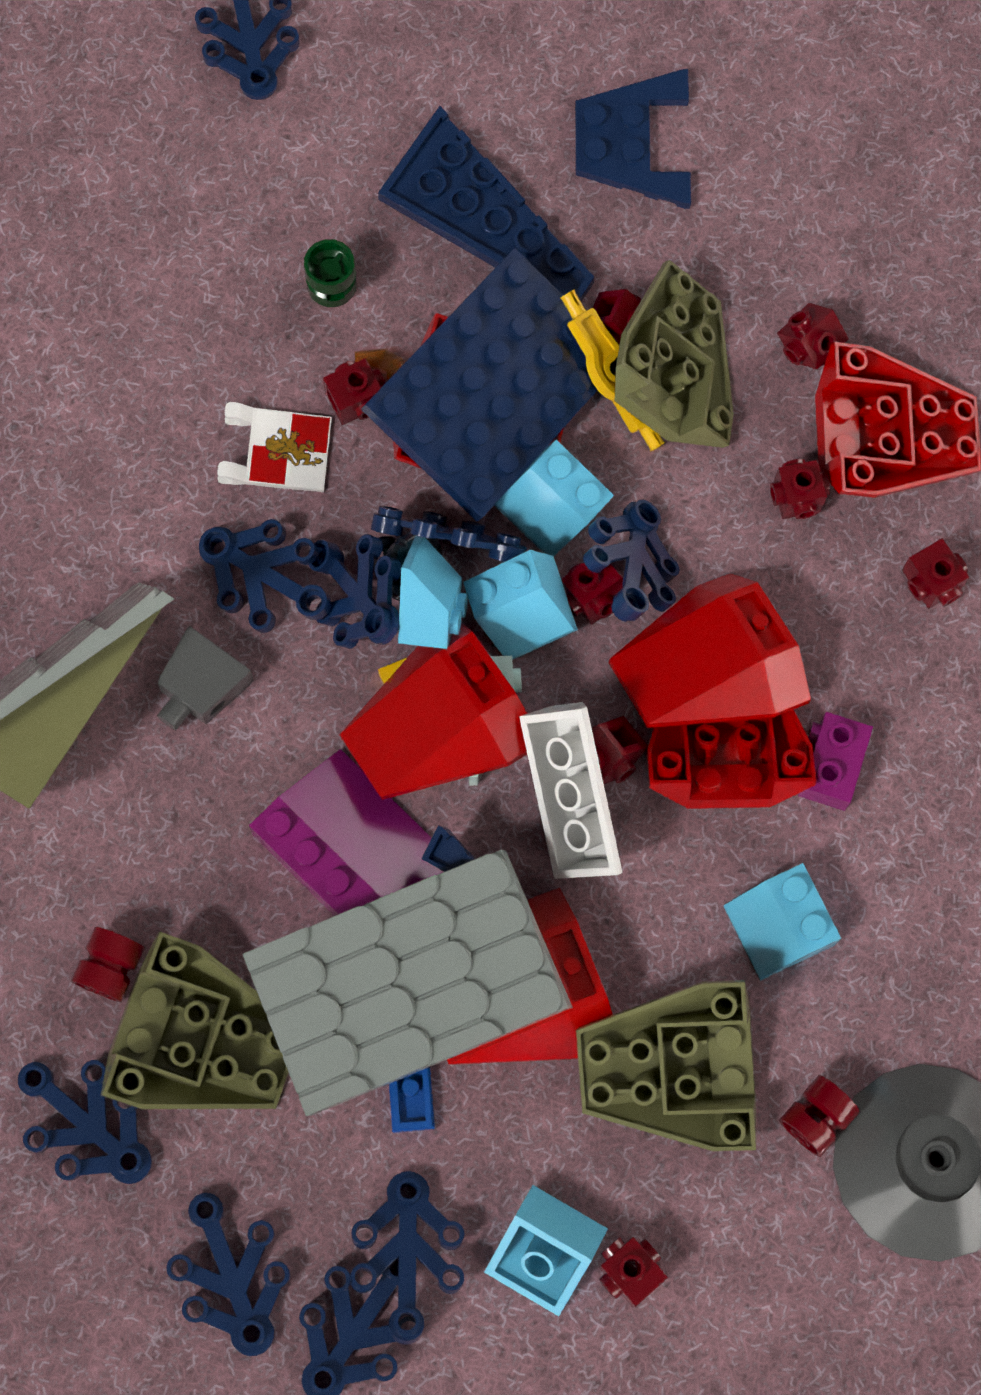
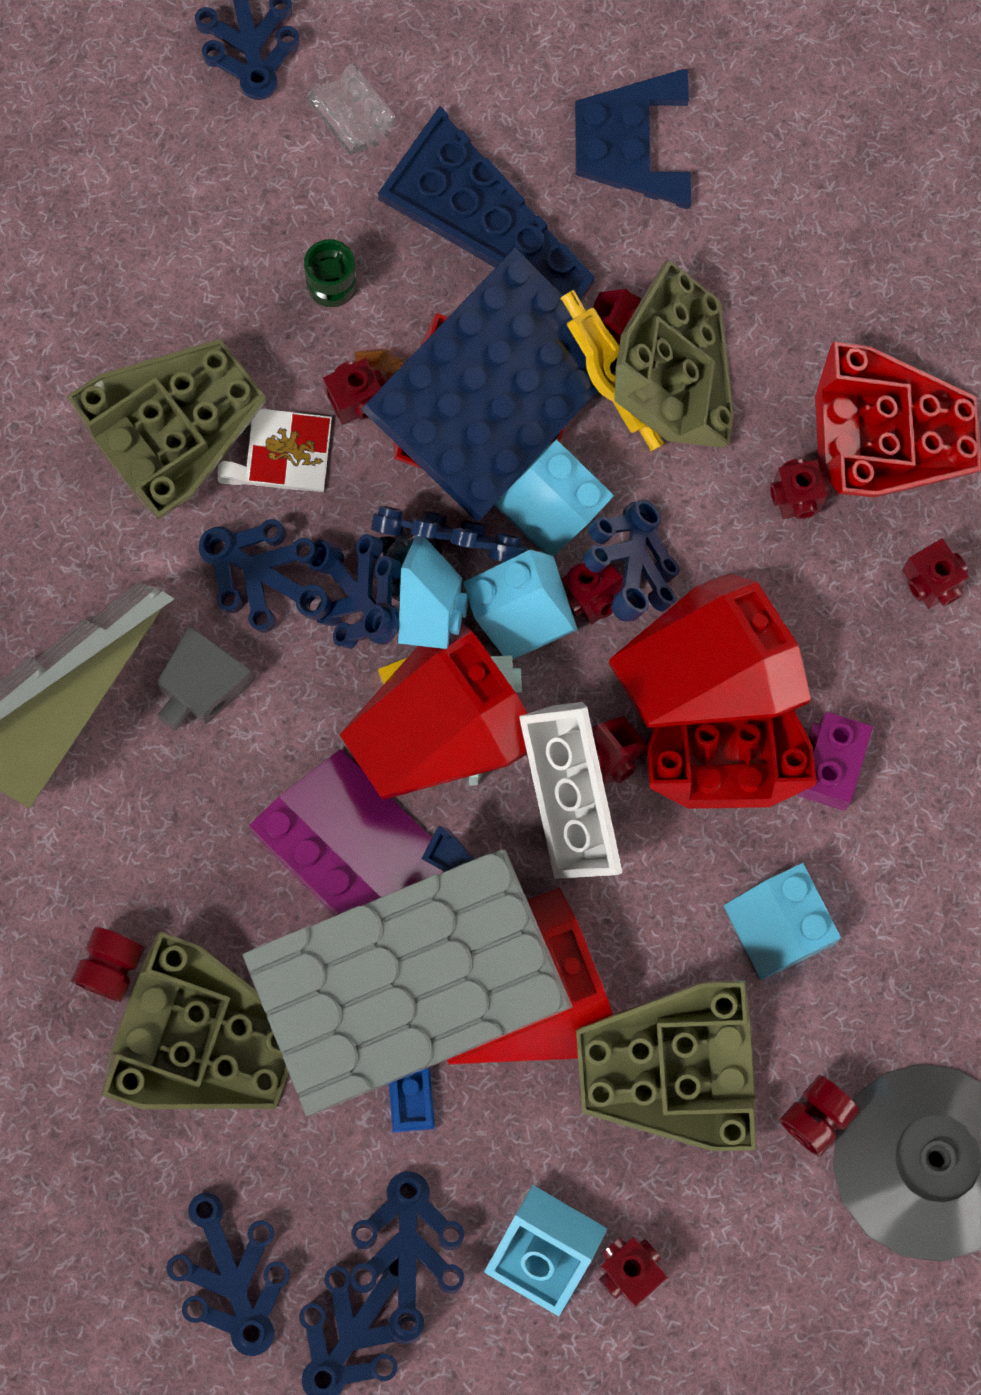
dark blue plant [18,1060,152,1184] -> none
dark red brick [777,303,849,370] -> none
none -> olive wedge [67,339,267,520]
none -> clear bracket [307,63,396,155]

